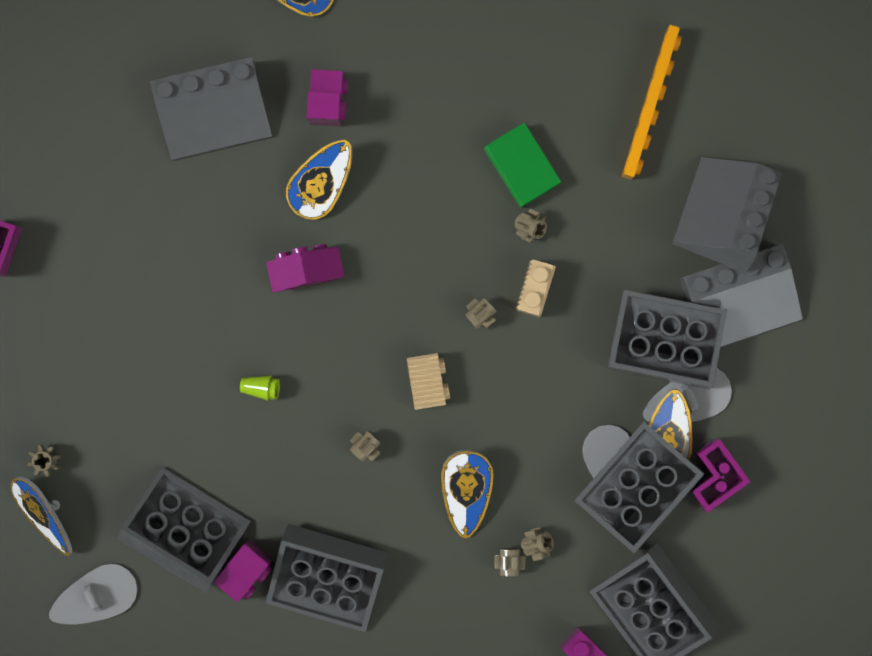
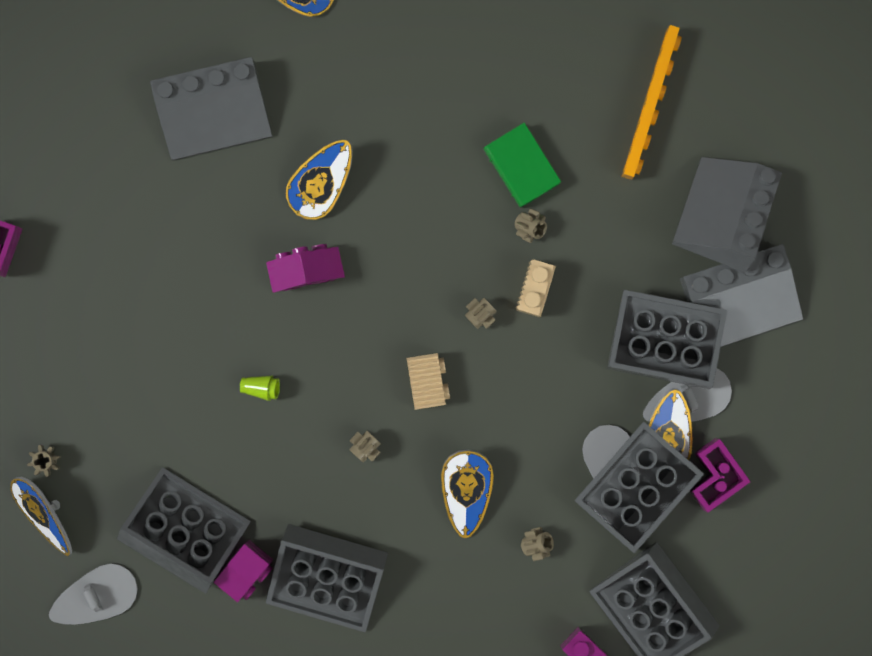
magenta brick [307,69,348,127] -> none
dark tan gear [494,548,526,576] -> none

